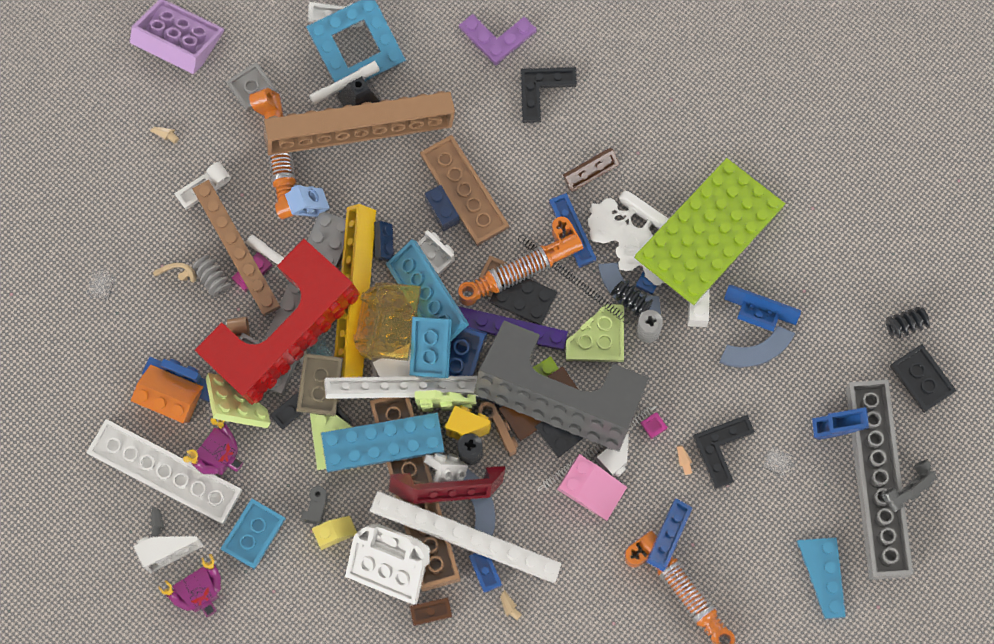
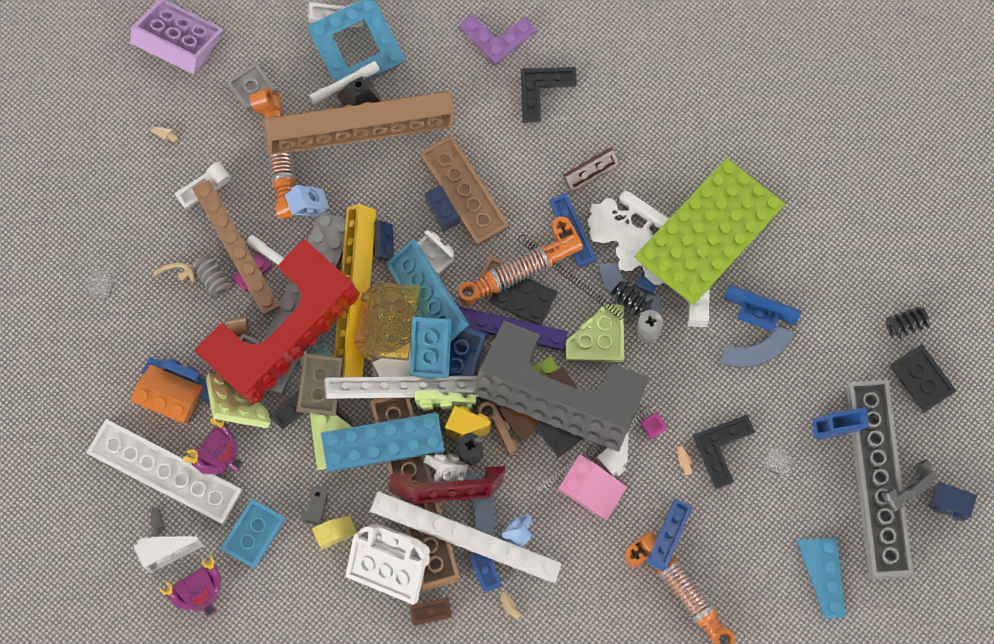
none -> light blue piece [500,514,533,548]
none -> dark blue brick [929,482,977,521]

